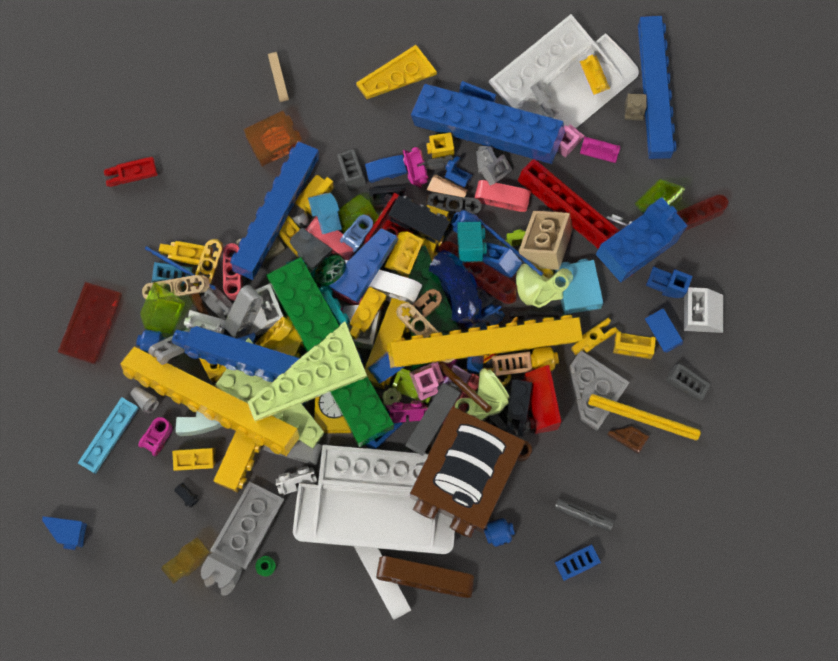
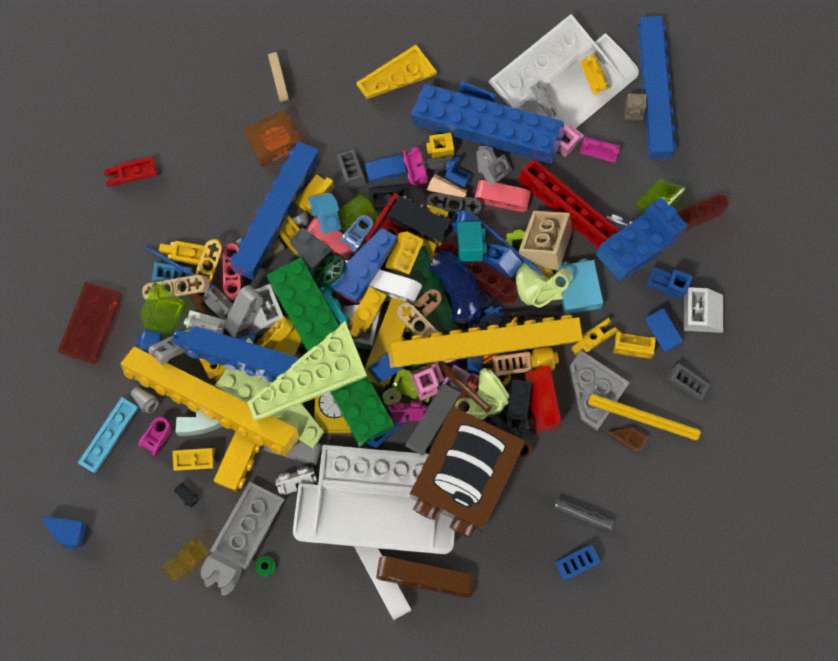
blue head [484,518,515,547] -> none

